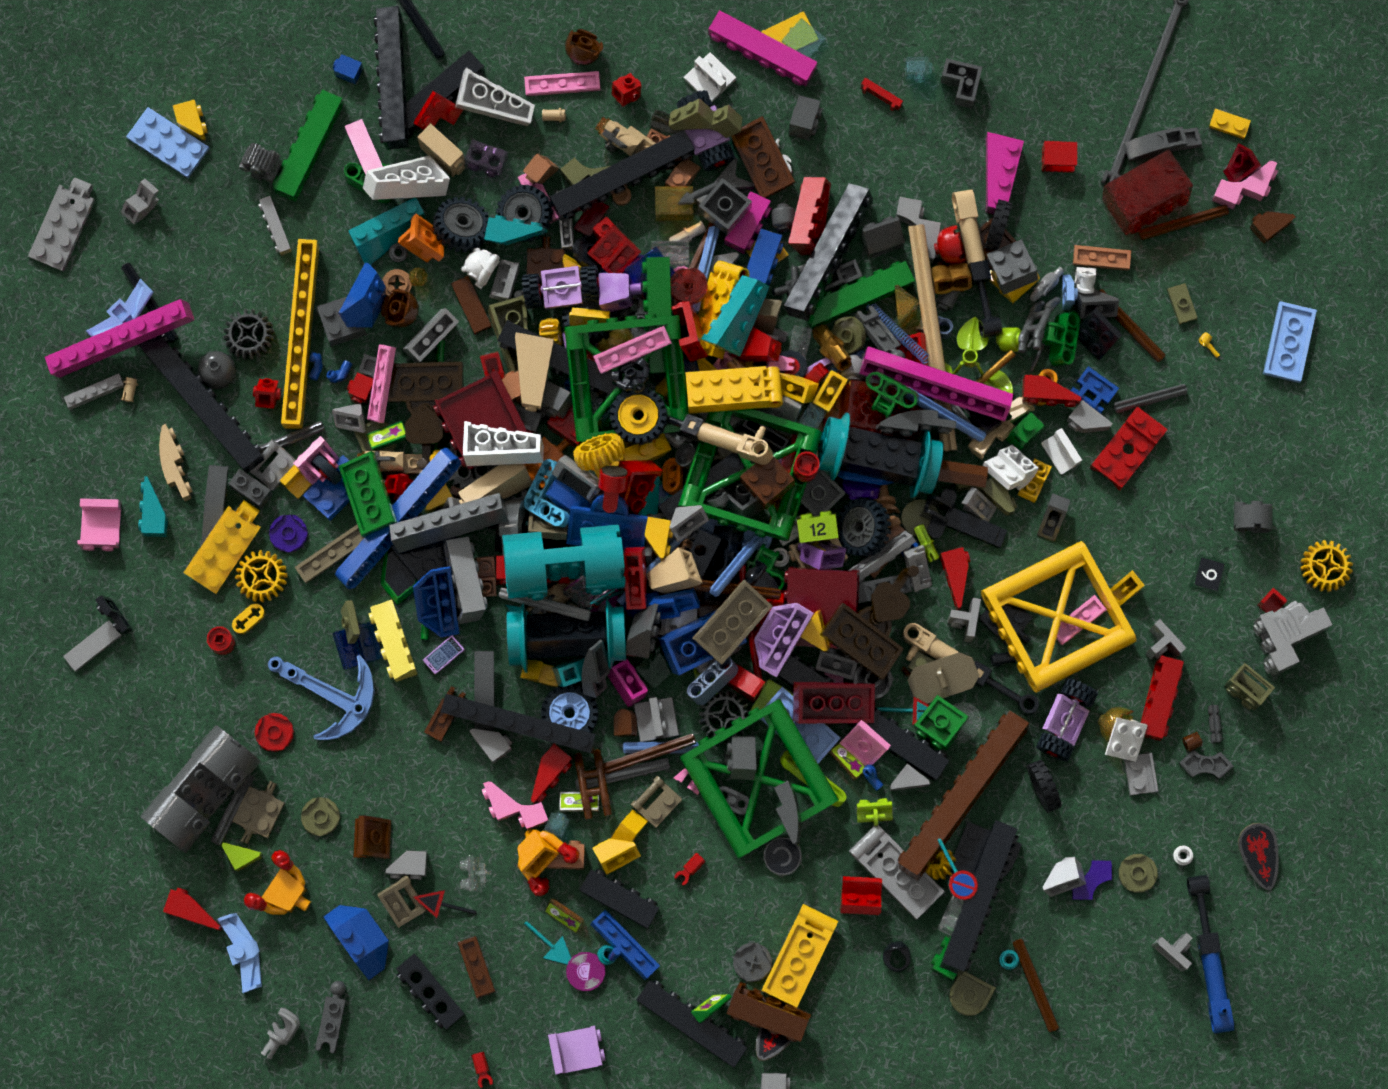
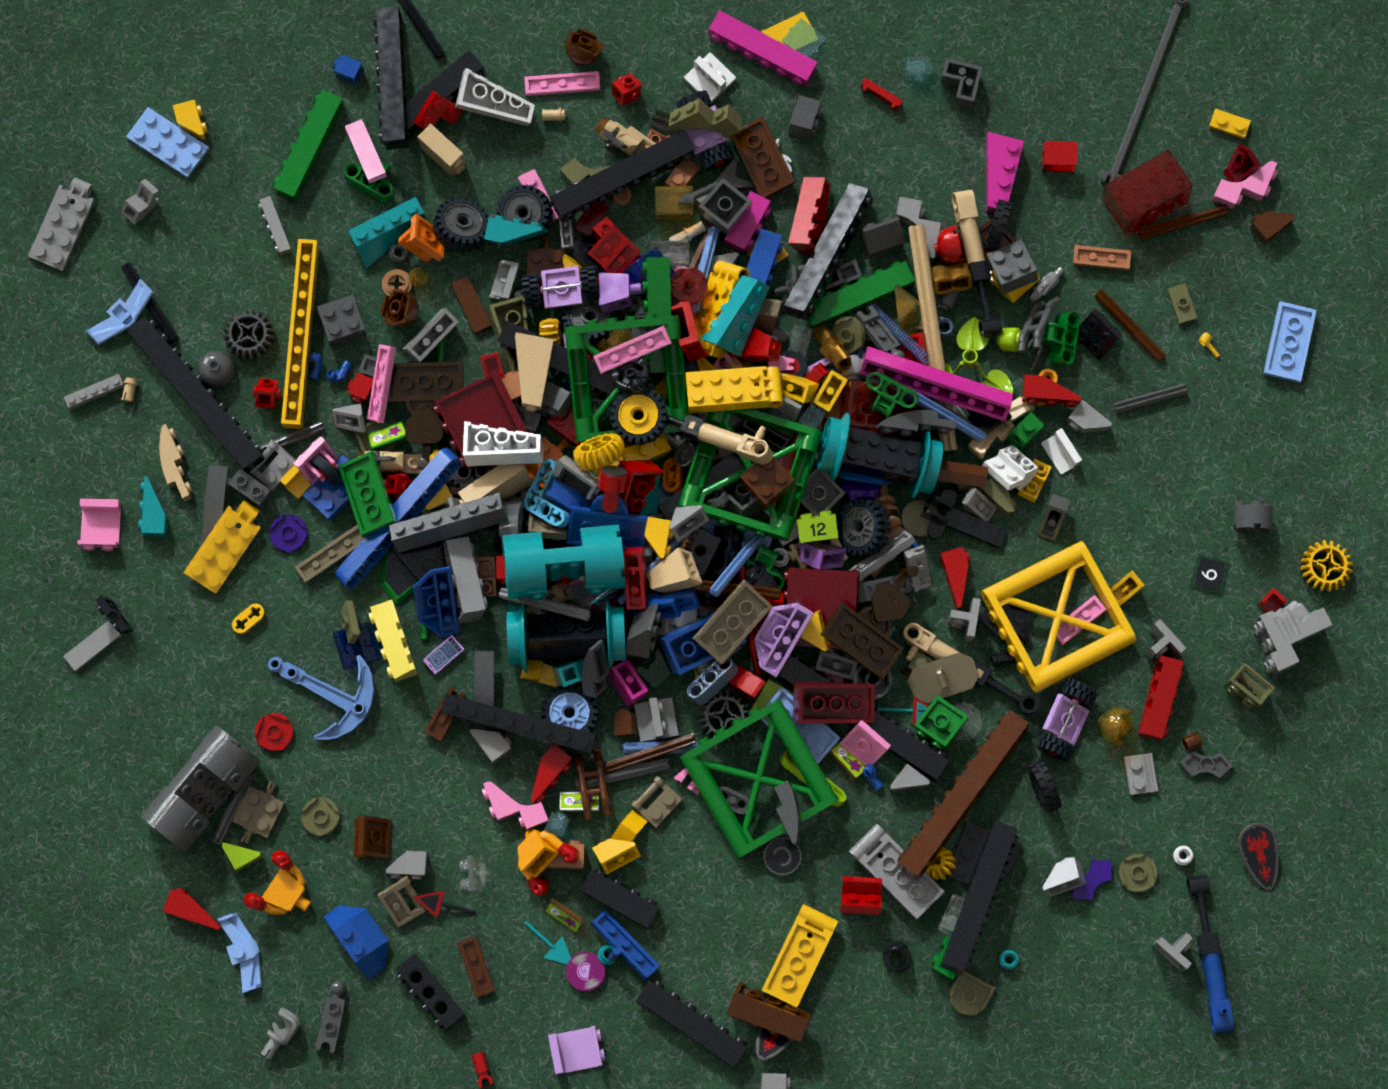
dark pink brick [45,299,195,378] -> none
red wheel [207,626,235,655] -> none
yellow gear [235,550,288,602] -> none
dark grey brick [239,143,282,183] -> none
blue wedge [338,263,386,328] -> none
white wedge [363,155,450,200] -> none
white helmet [461,248,500,289] -> none
clear purple brick [464,139,508,178] -> none
nougat slope [523,154,559,184] -> none
yellow panel [569,307,610,331] -> none
red bar [674,853,706,886] -> none
green slope [691,994,732,1023] -> none
dark grey brick [724,736,756,780] -> none
dark grey tile [733,943,772,982] -> none
dark grey head [771,203,796,233] -> none
red wheel [793,451,820,482] -> none
lime hips [857,798,893,826] -> none
lime axle [914,524,940,562] -> none
piece [938,838,978,900] -> none
pearl gold bar [975,350,1016,384] -> none
reddish brown axle [1013,939,1059,1032] -> none
light blue wing [1062,275,1078,310] -> none
blue plate [1070,366,1119,414] -> none
dark grey slope [1074,290,1119,319] -> none
white piece [1075,267,1096,294] -> none
red piece [1090,407,1168,490] -> none
white hinge [1105,717,1148,762] -> none
dark grey slope [1124,127,1202,161] -> none
dark grey axle [1208,705,1222,743] -> none

